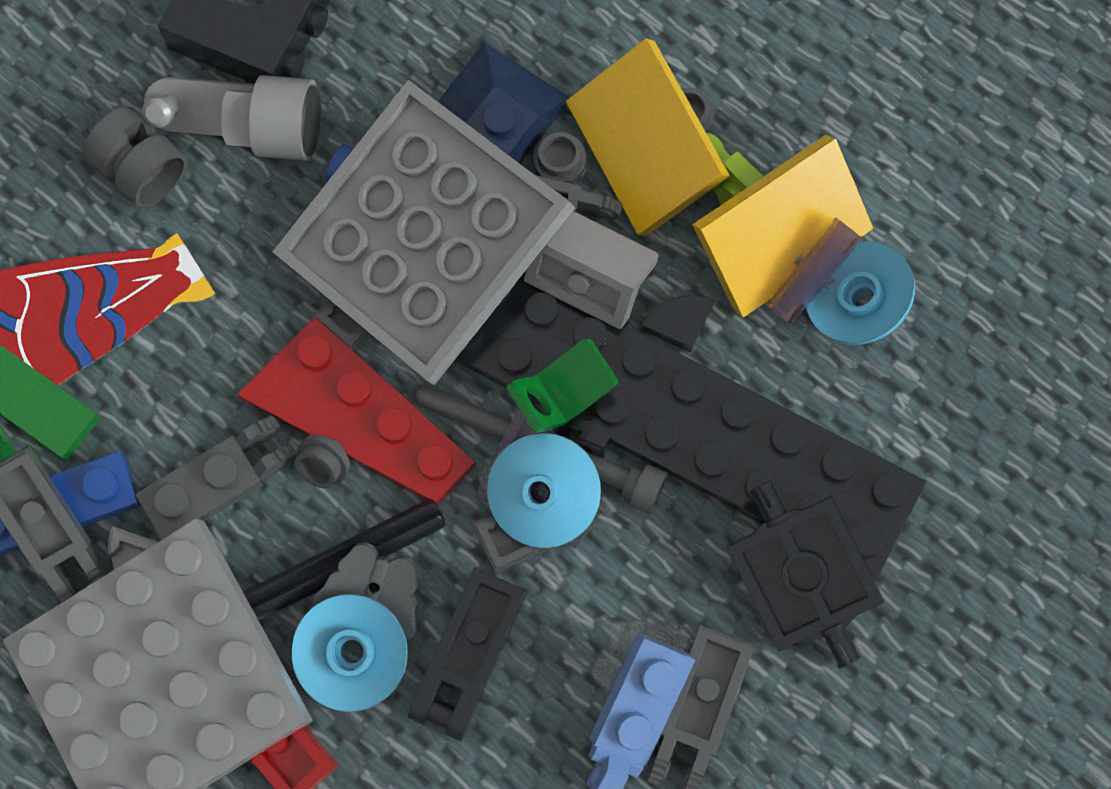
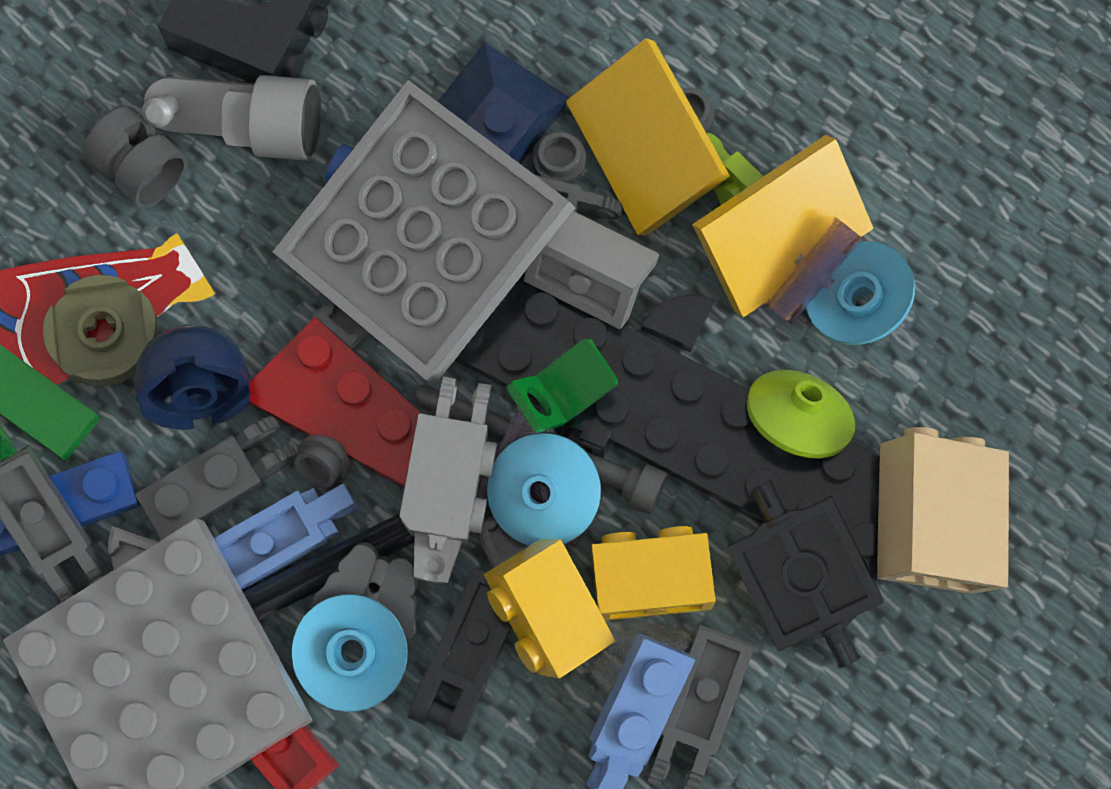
none -> olive plate [43,275,159,387]
none -> dark blue cylinder [135,324,251,430]
none -> medium blue hinge [214,483,359,591]
none -> light grey hinge [399,377,497,585]
none -> yellow brick [483,539,616,679]
none -> yellow brick [591,526,716,621]
none -> lime dish [746,370,855,459]
none -> tan brick [877,427,1009,594]

